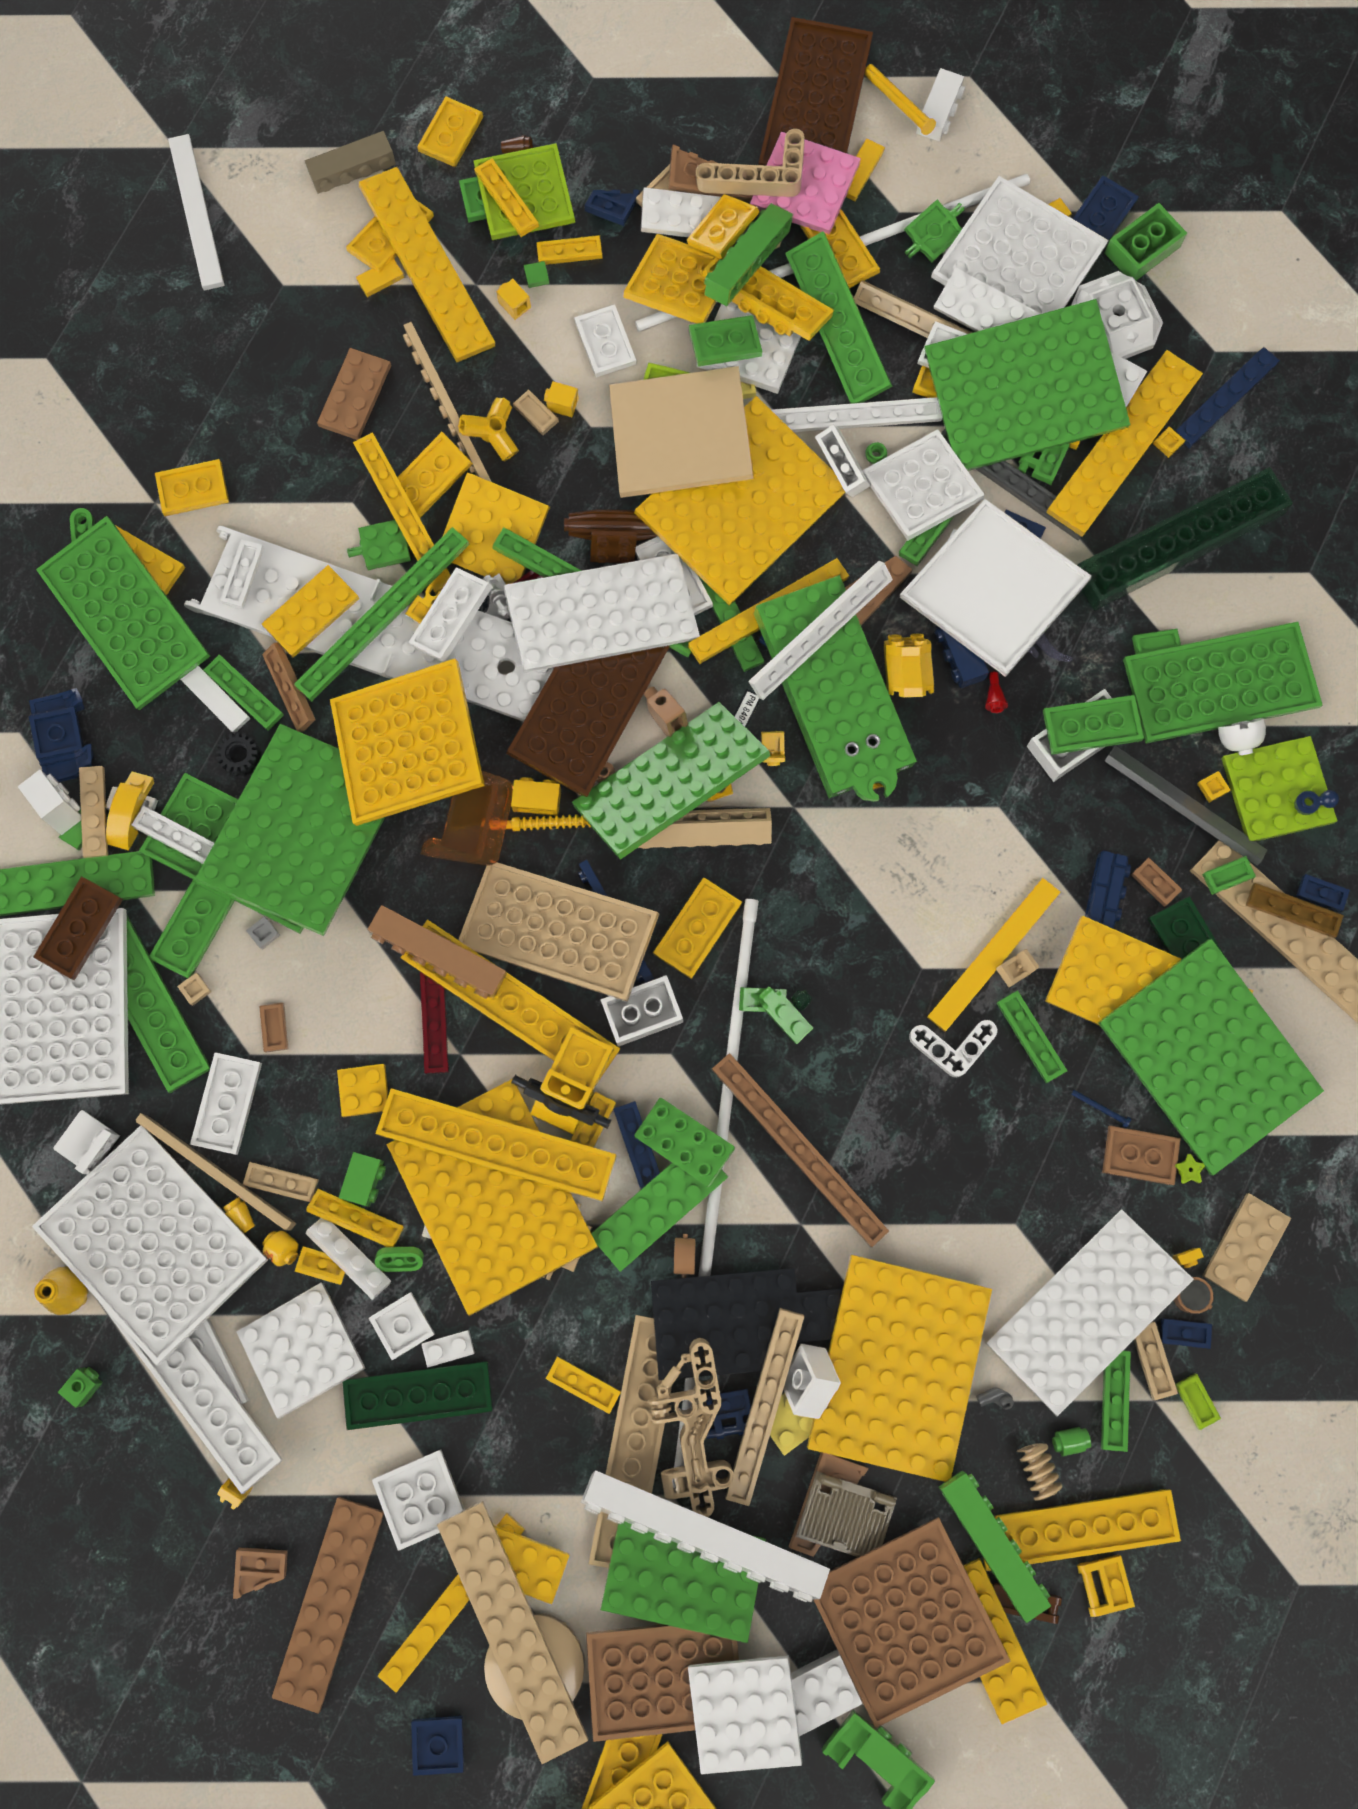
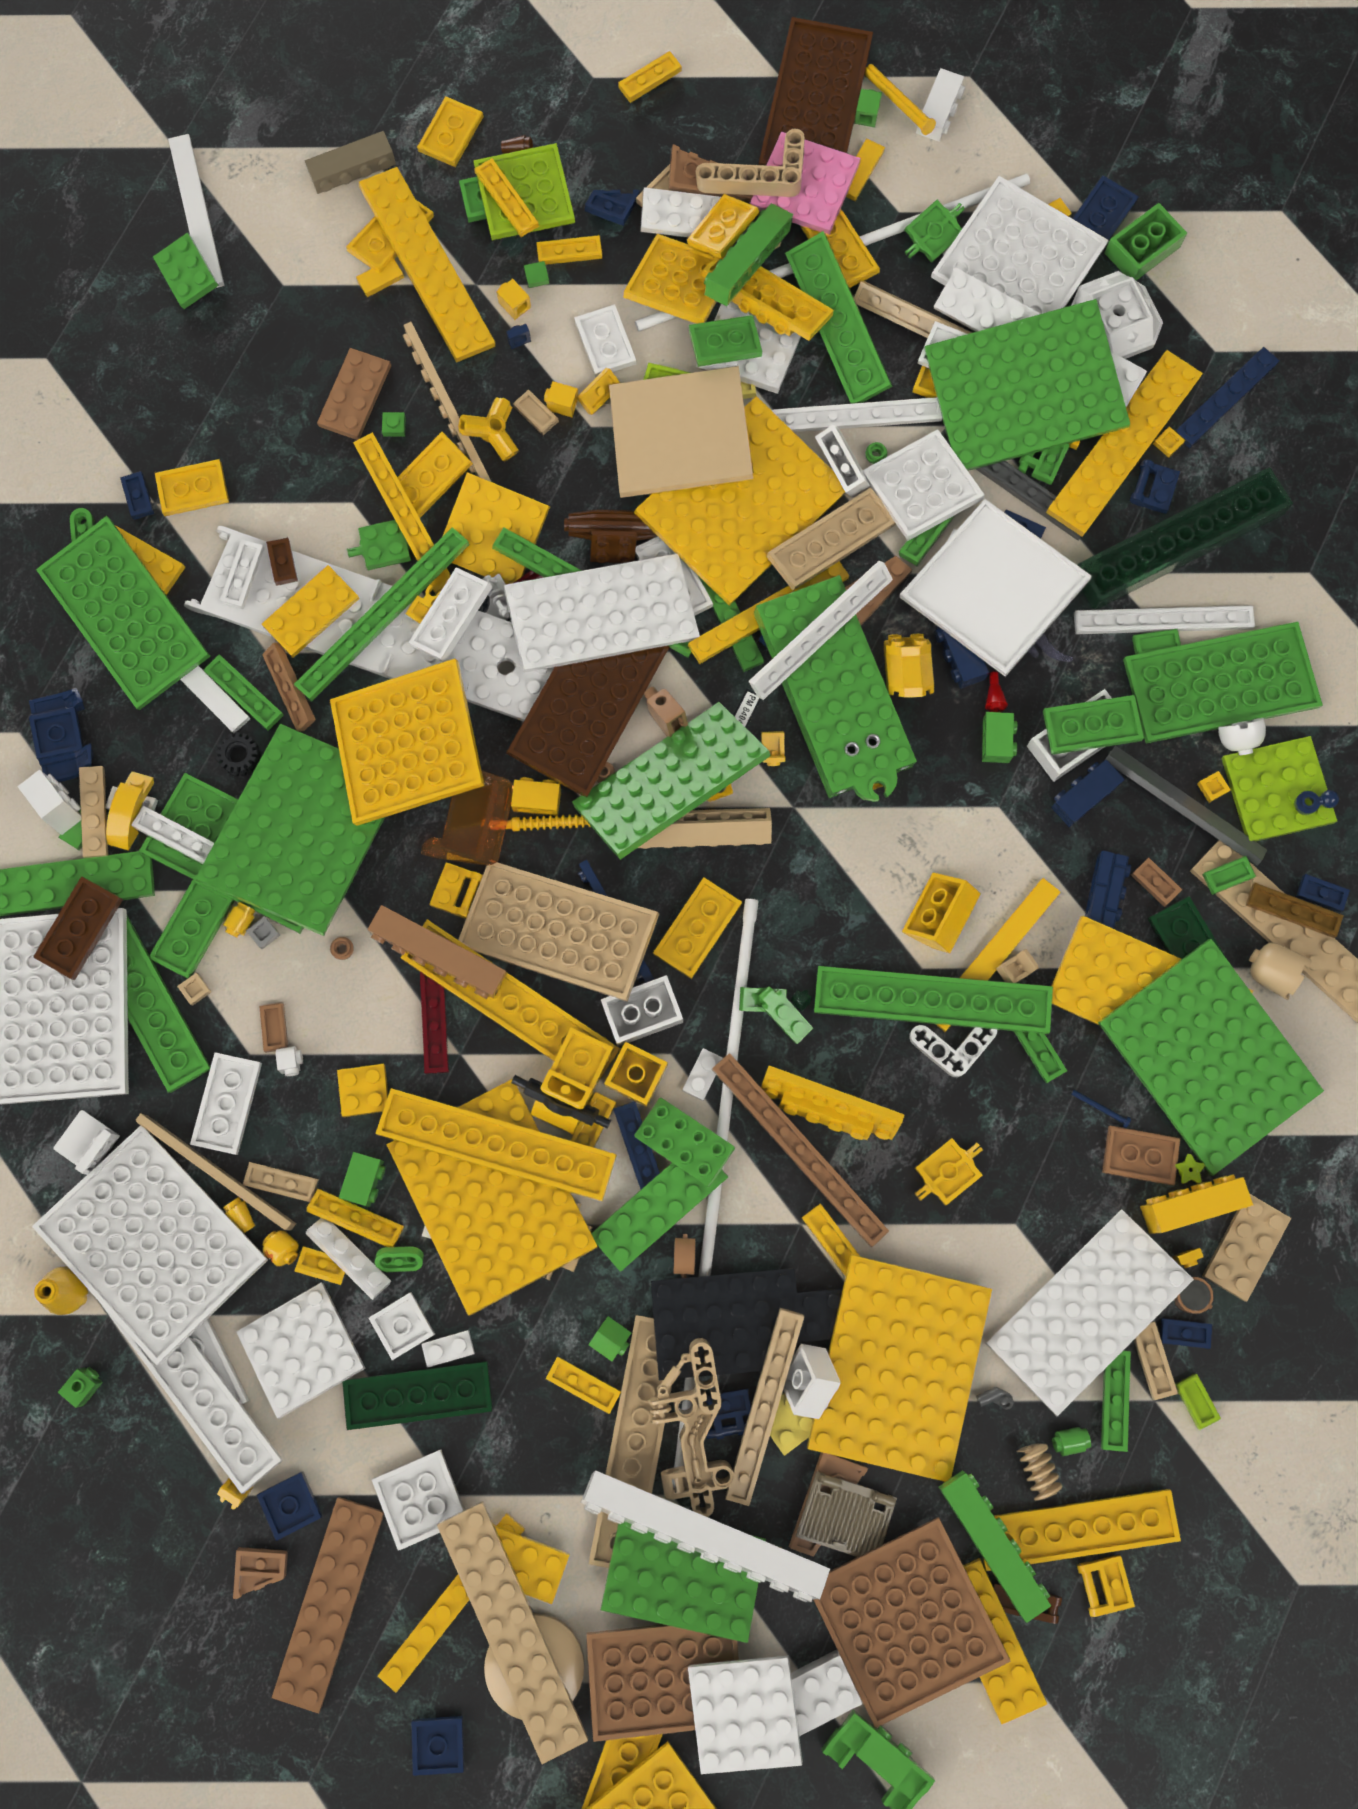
none -> dark blue plate [120,471,155,520]
none -> bright green plate [153,233,219,309]
none -> yellow brick [223,902,255,938]
none -> dark blue plate [257,1471,323,1541]
none -> reddish brown plate [266,537,298,586]
none -> white plate [276,1046,303,1076]
none -> medium nougat plate [330,937,354,960]
none -> bright green plate [382,412,406,437]
none -> yellow plate [429,862,483,918]
none -> dark blue plate [506,324,531,349]
none -> yellow plate [576,368,620,415]
none -> bright green brick [589,1316,631,1361]
none -> yellow brick [604,1042,668,1107]
none -> yellow plate [618,51,682,103]
none -> white plate [682,1048,723,1101]
none -> yellow plate [761,1066,904,1140]
none -> tan plate [766,488,896,591]
none -> yellow tile [802,1203,861,1276]
none -> bright green plate [814,966,1053,1034]
none -> bright green brick [855,89,882,128]
none -> yellow slope [902,872,981,953]
none -> yellow plate [915,1138,983,1205]
none -> bright green brick [982,712,1017,763]
none -> dark blue brick [1051,759,1125,828]
none -> white tile [1074,606,1255,634]
none -> dark blue plate [1130,459,1180,514]
none -> yellow brick [1140,1174,1253,1234]
none -> tan cylinder [1249,943,1312,1000]

